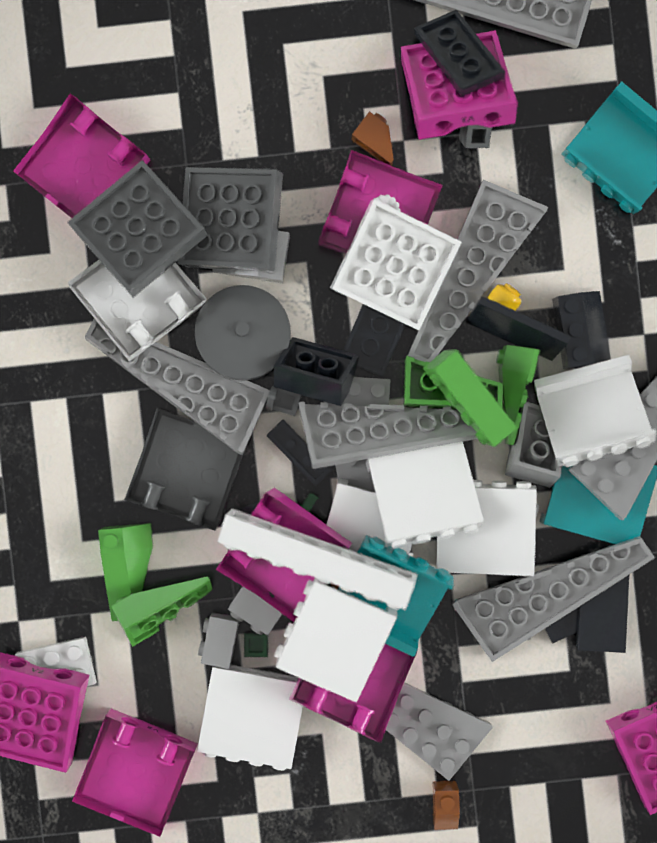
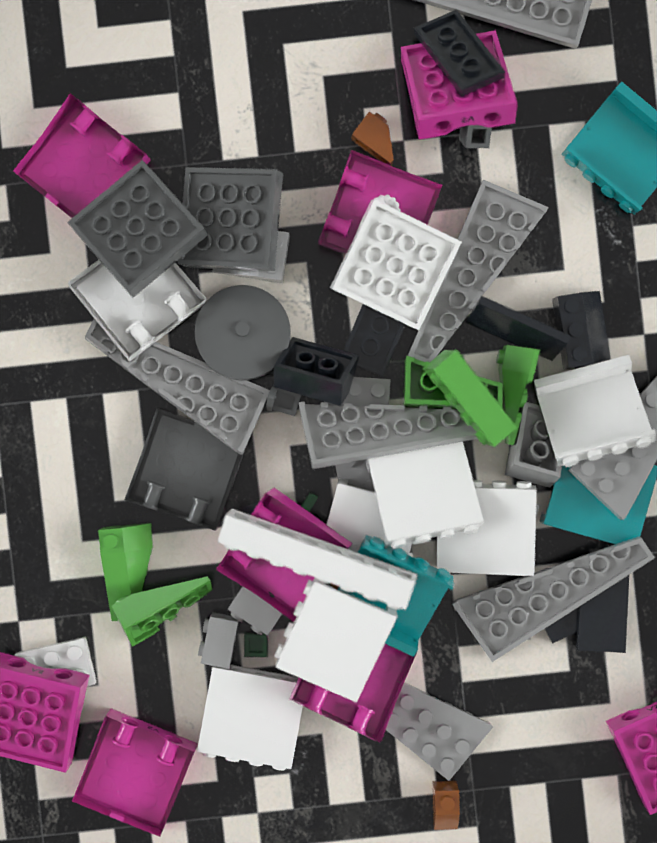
black tile [266,419,332,487] -> none
yellow head [487,283,521,311] -> none

